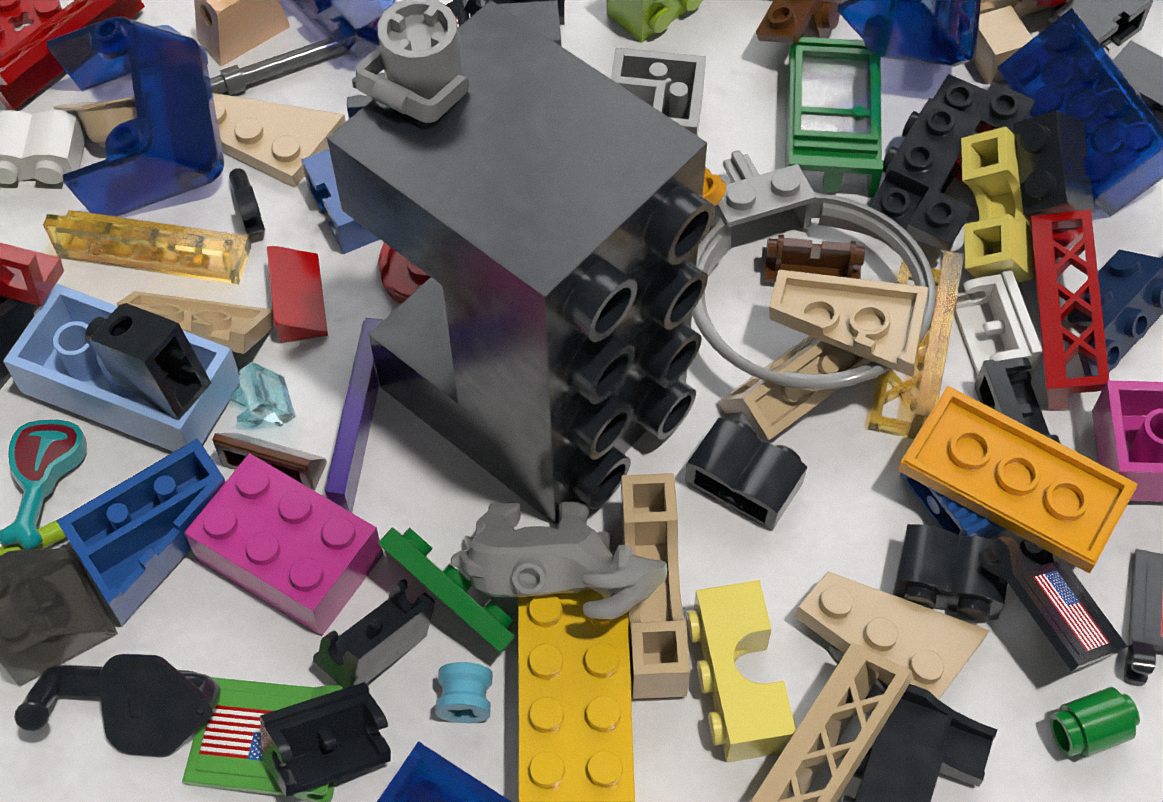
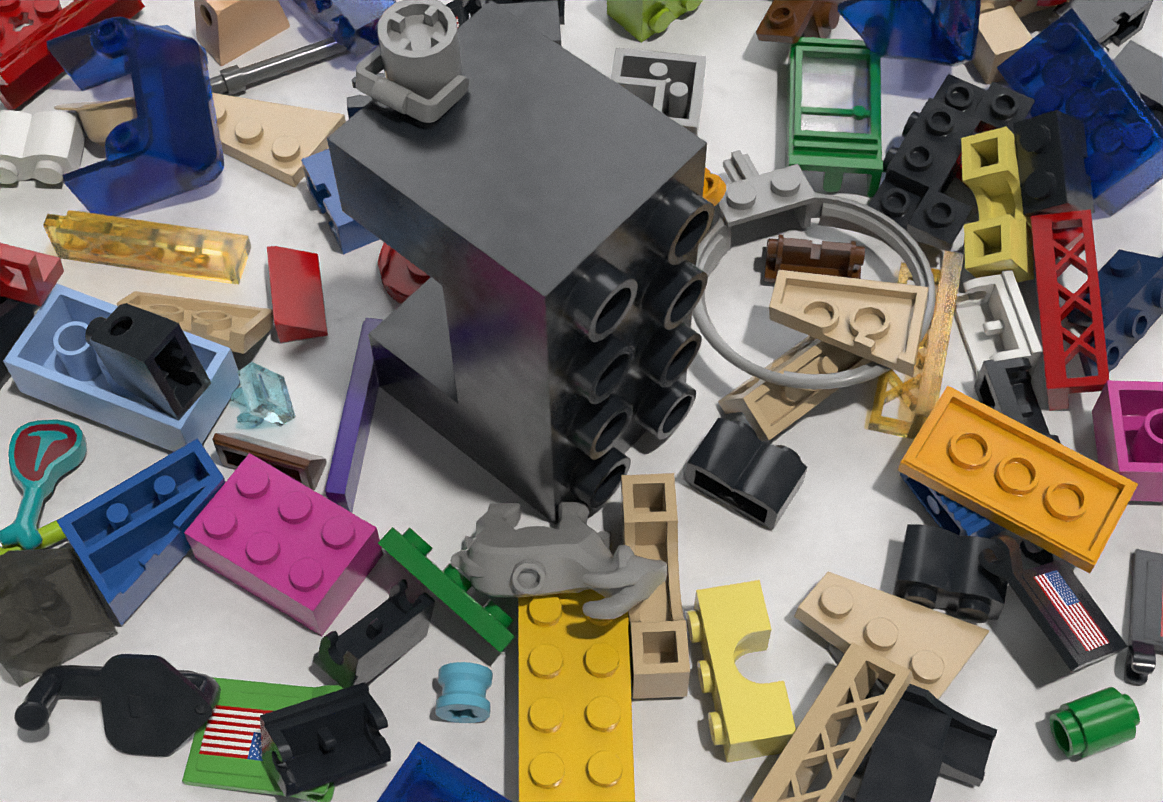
black bar [229,168,266,236] -> none

